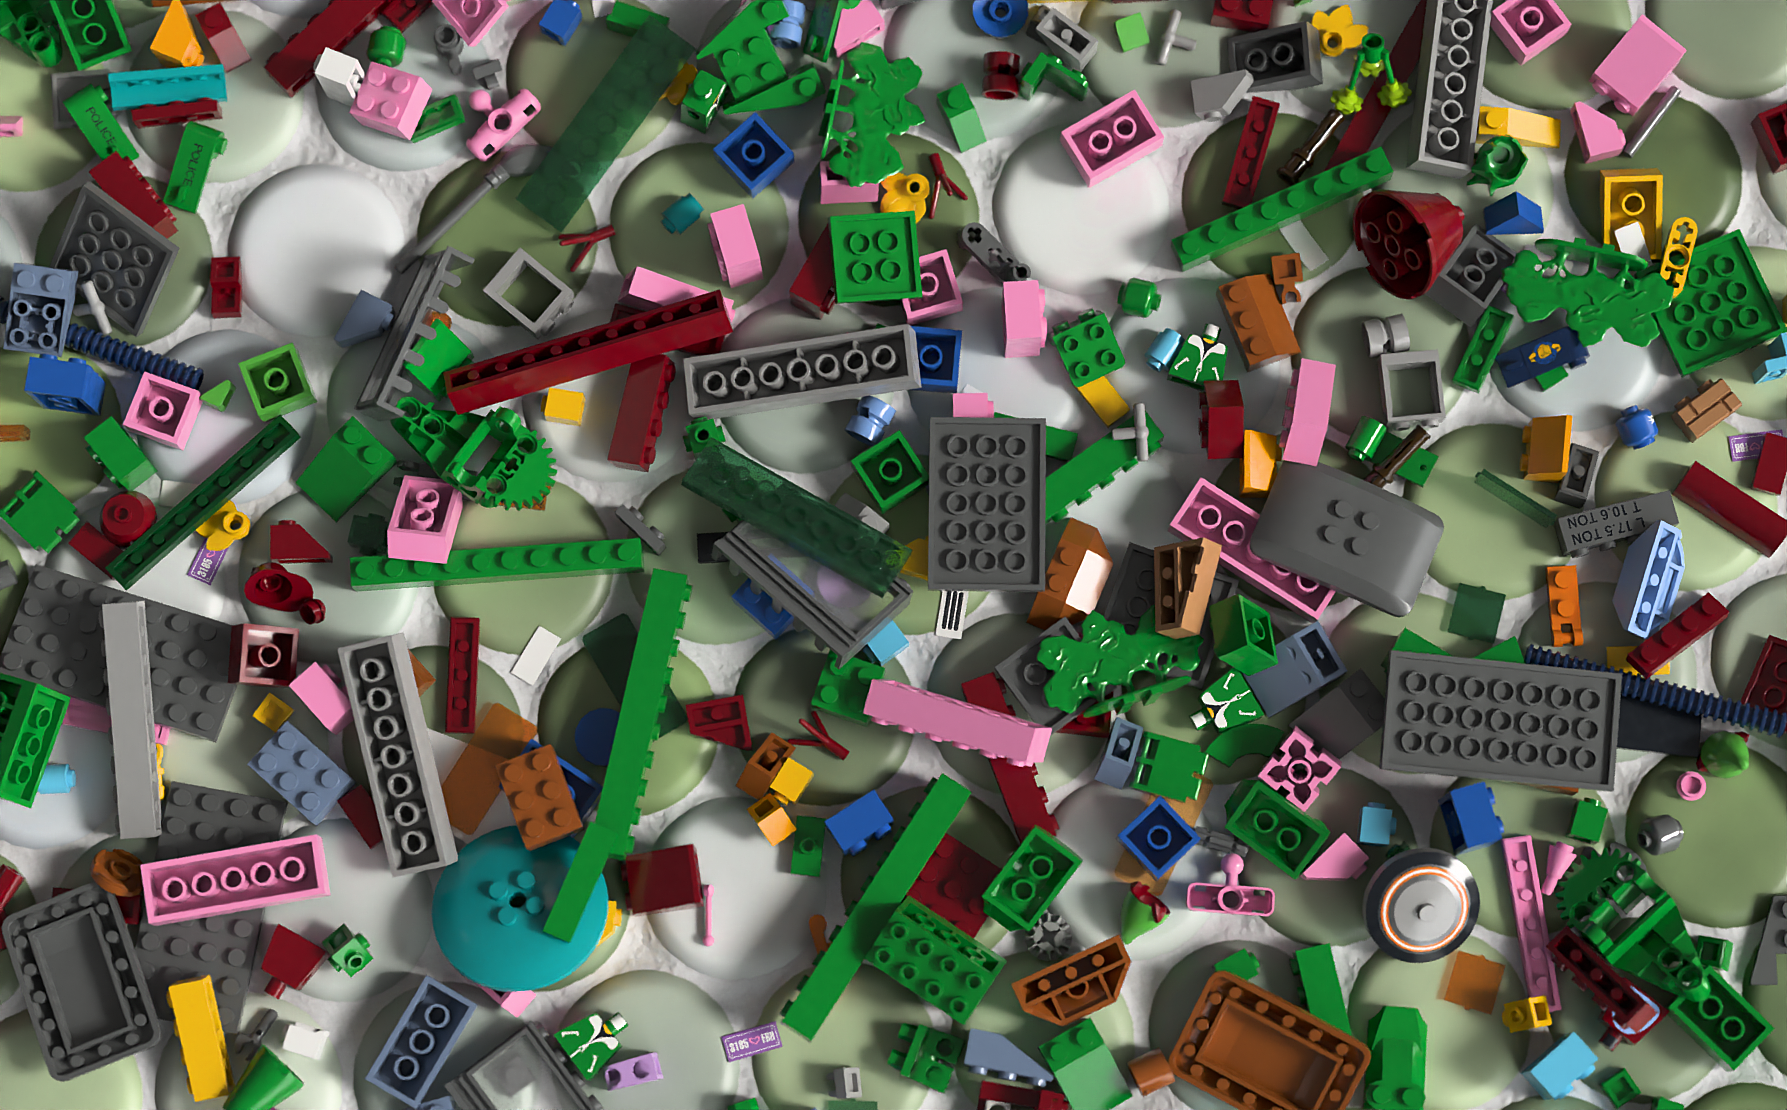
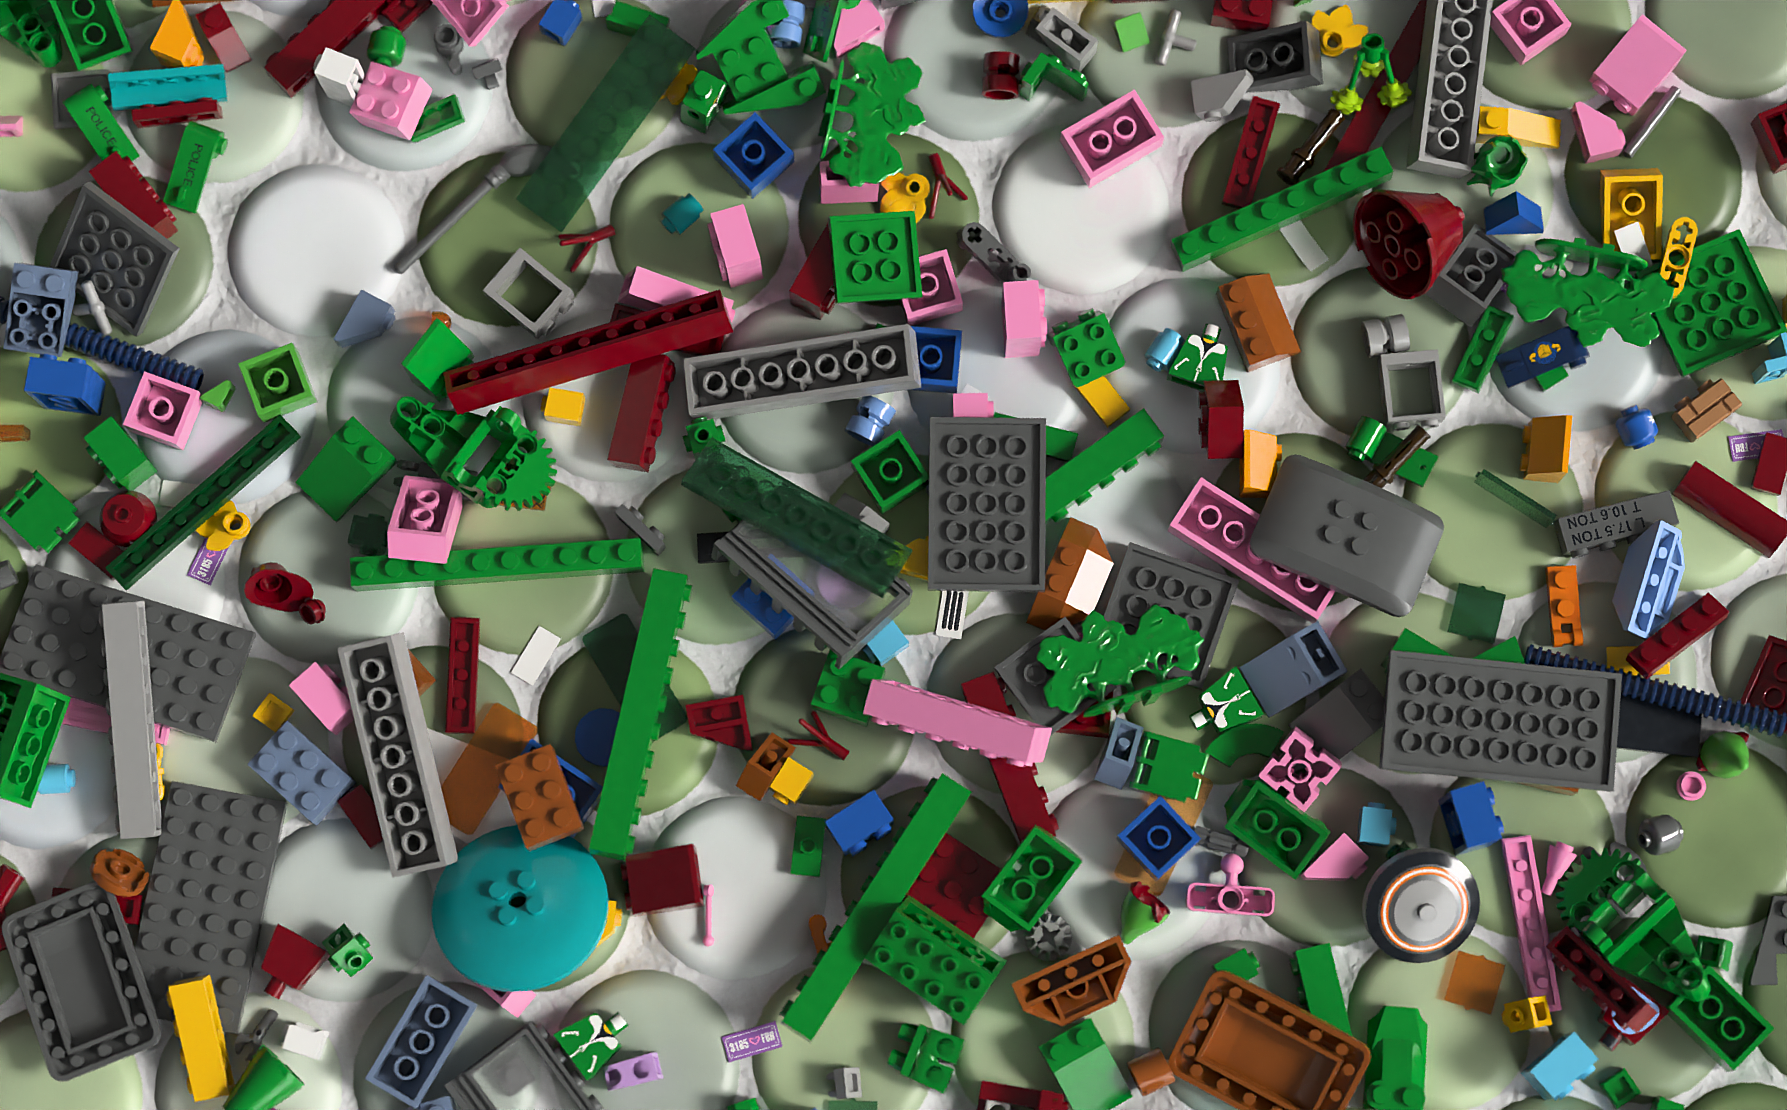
bright pink brick [140,834,331,926] -> none
dark red slope [210,257,242,319] -> none
dark red brick [227,623,299,689] -> none
dark red slope [270,520,333,564] -> none
dark grey window [354,246,475,421] -> none
bright pink piece [466,88,541,162] -> none
green tile [543,821,618,943] -> none
light orange brick [746,793,797,846] -> none
slope [937,83,987,153] -> none
sand blue slope [963,1028,1053,1087] -> none
light grey piece [1112,403,1149,462] -> none
green head [1117,278,1162,318] -> none
medium nougat wedge [1154,537,1222,639] -> none
green brick [1209,594,1278,676] -> none
dark orange plate [1270,253,1303,304] -> none
bright pink brick [1279,358,1336,466] -> none
dark grey slope [1554,443,1599,509] -> none
green brick [1566,798,1608,845] -> none

